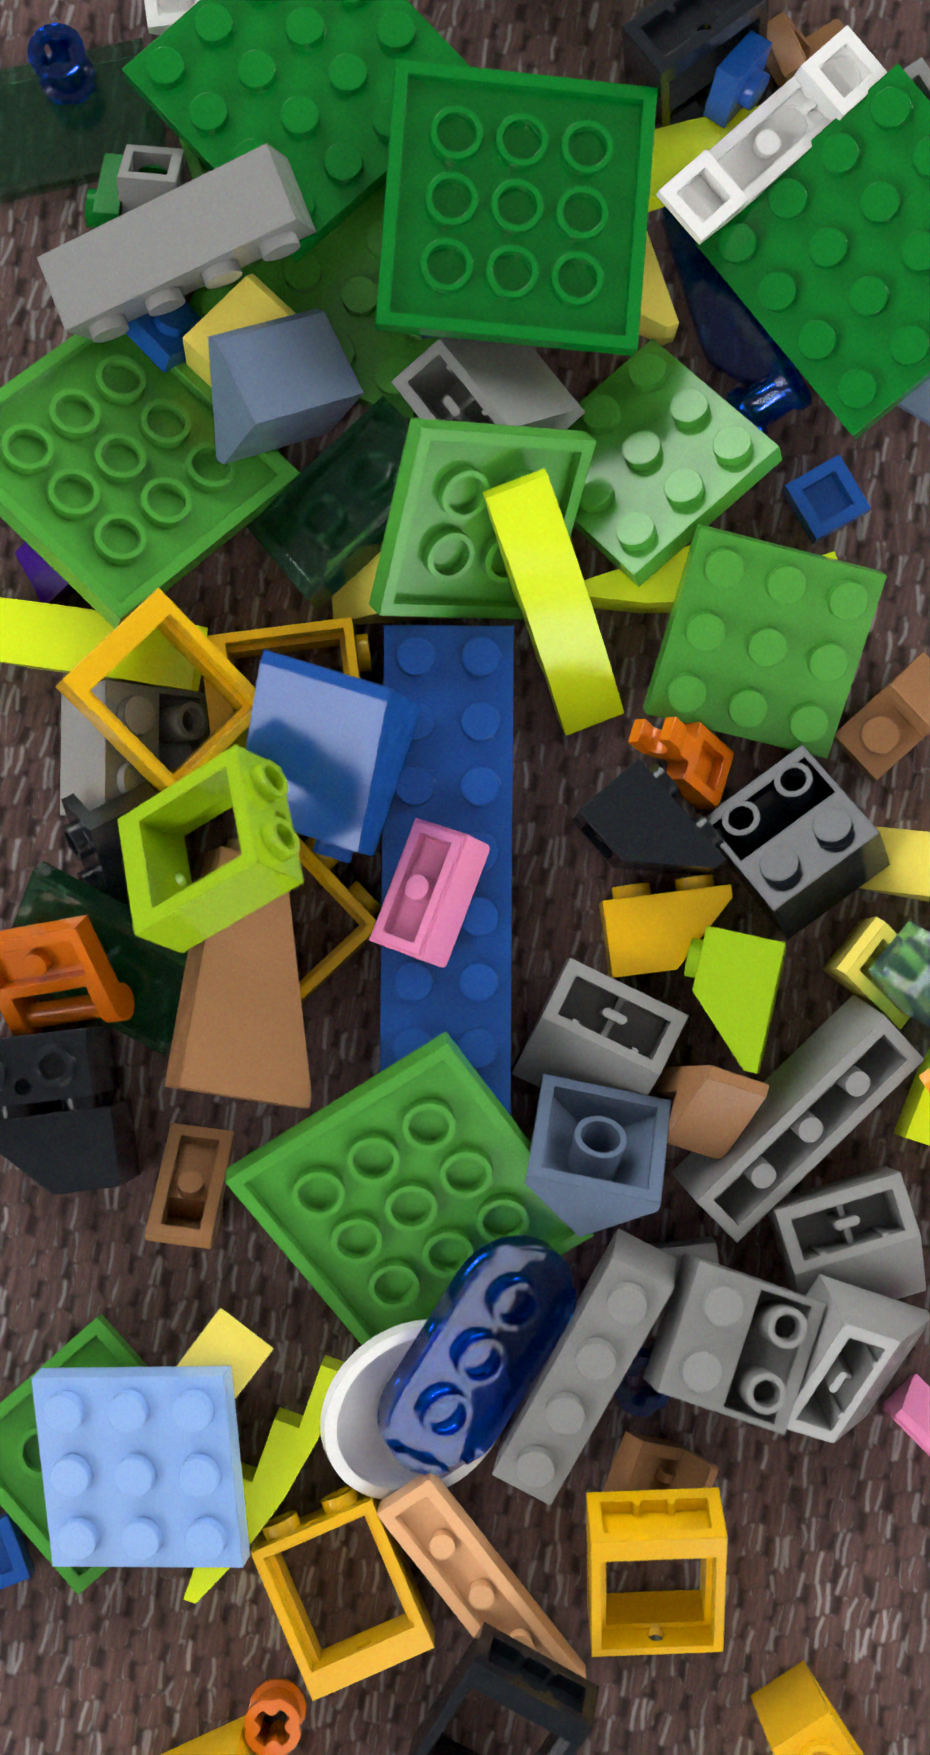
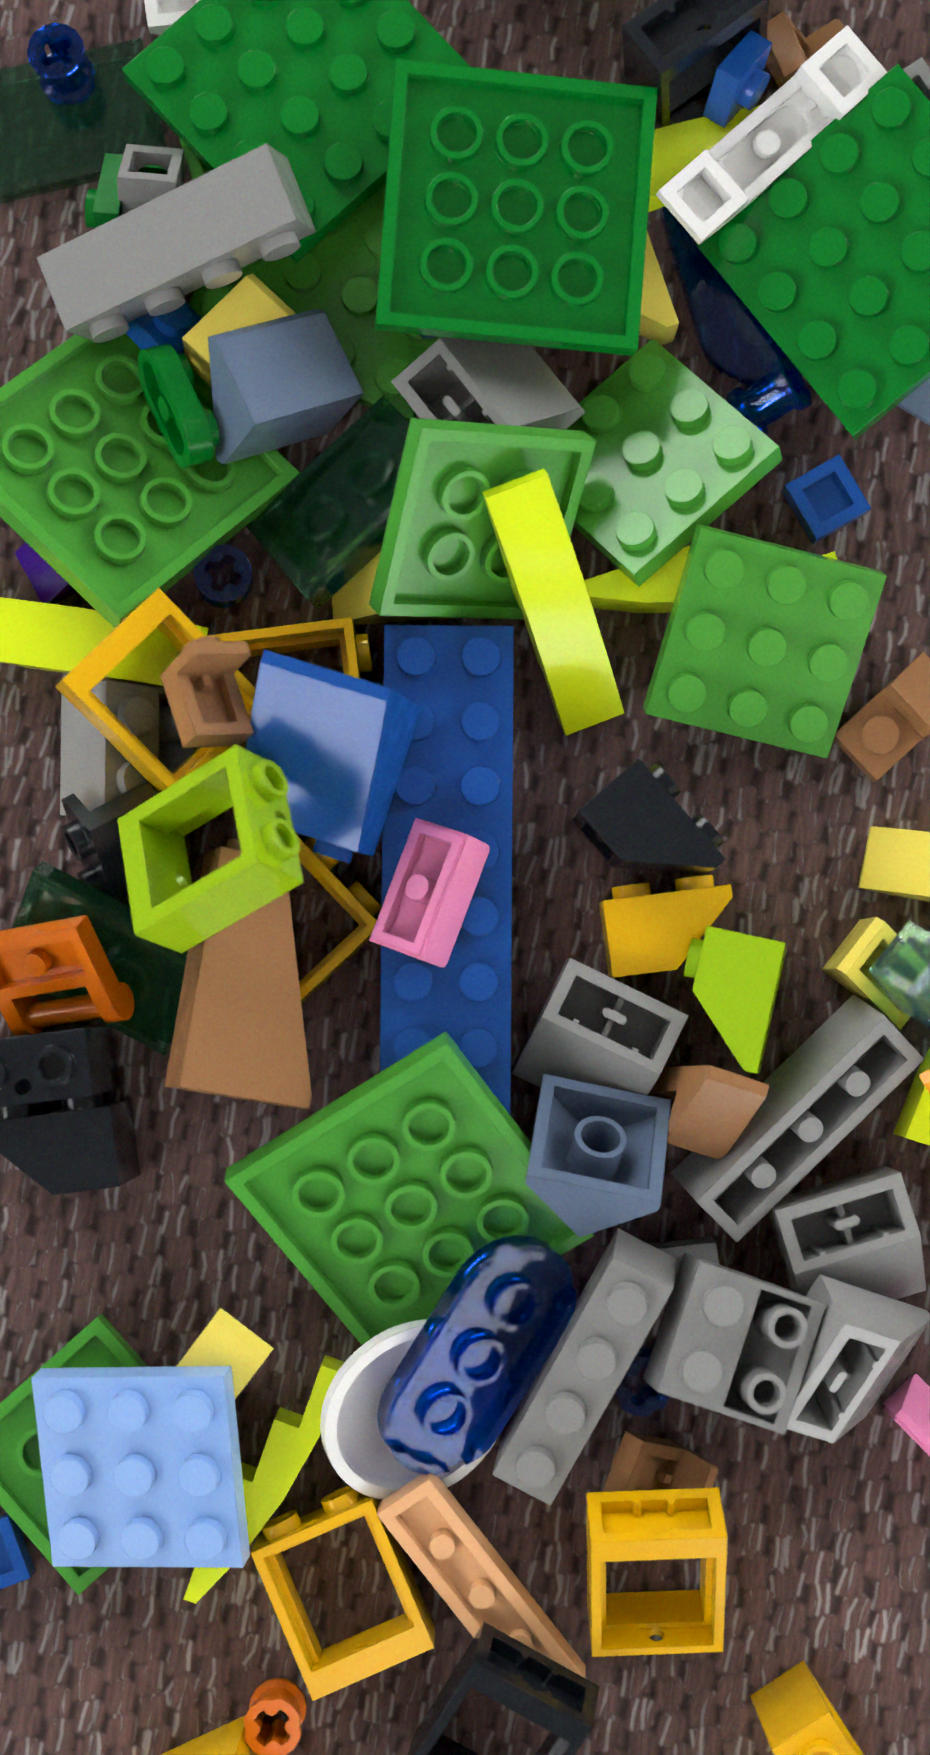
medium nougat slope [145,1123,235,1249] -> none
orange plate [628,717,734,810] -> none
black slope [705,745,890,940] -> none
none -> green plate [137,343,220,468]
none -> medium nougat bracket [160,636,254,748]
none -> clear blue bush [194,544,253,609]

